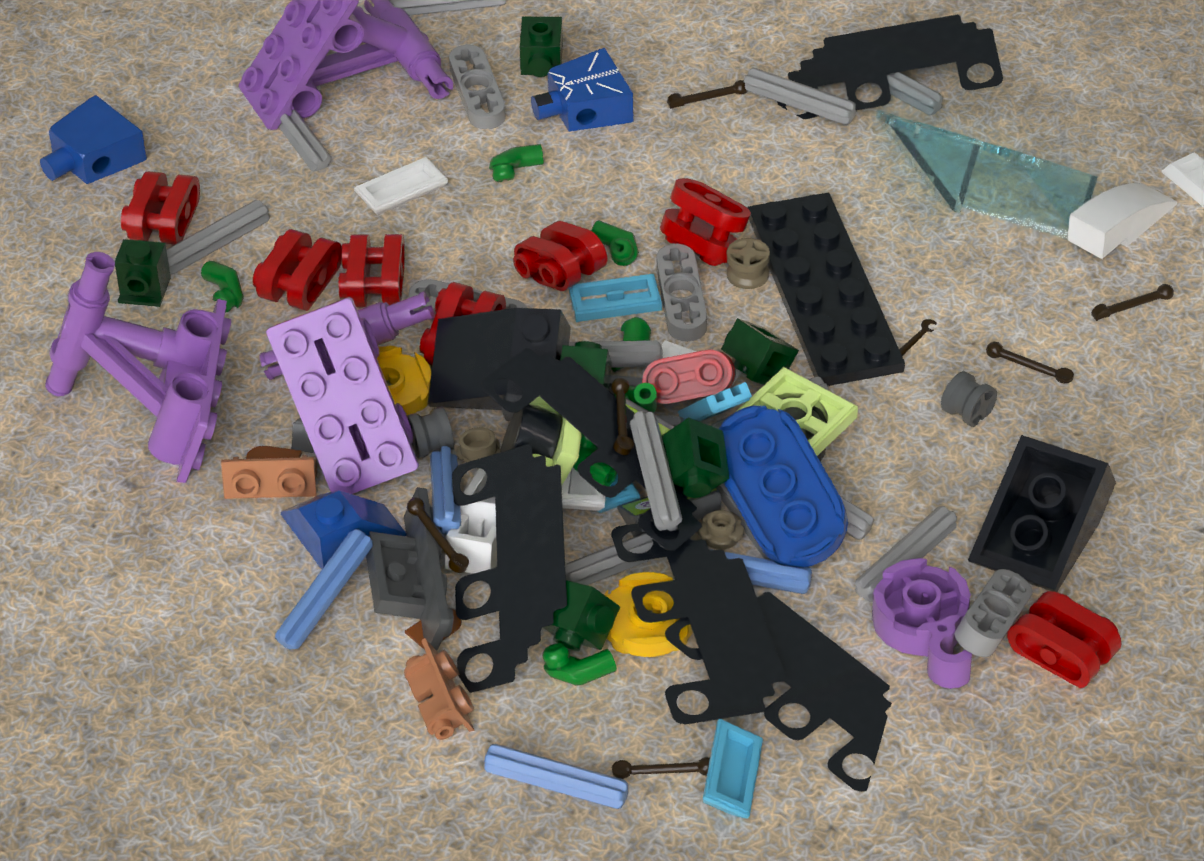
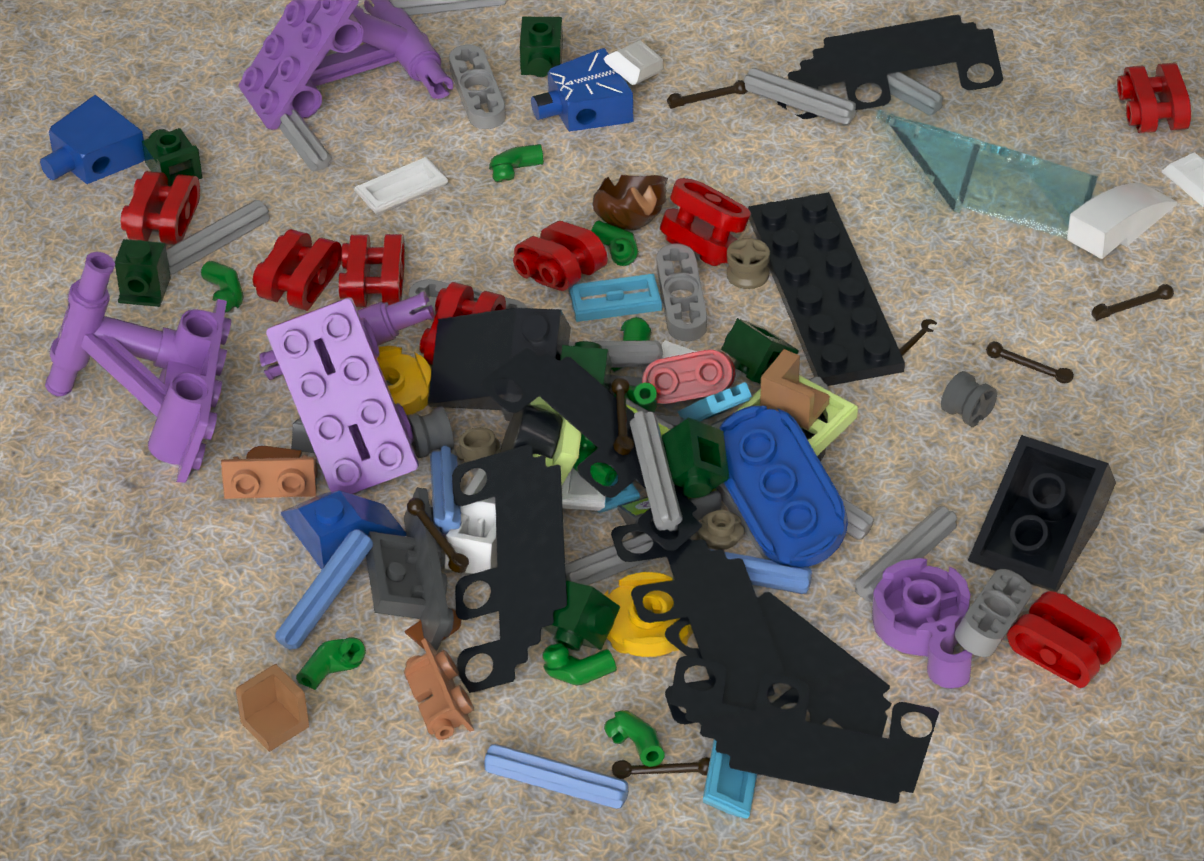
none -> dark green brick [142,128,203,186]
none -> medium nougat panel [236,664,309,752]
none -> green arm [296,637,366,690]
none -> reddish brown hair [592,175,668,230]
none -> white tile [604,40,663,85]
none -> green arm [604,710,665,767]
none -> black piece [670,656,939,804]
none -> medium nougat panel [760,349,830,430]
none -> red brick [1117,62,1191,133]

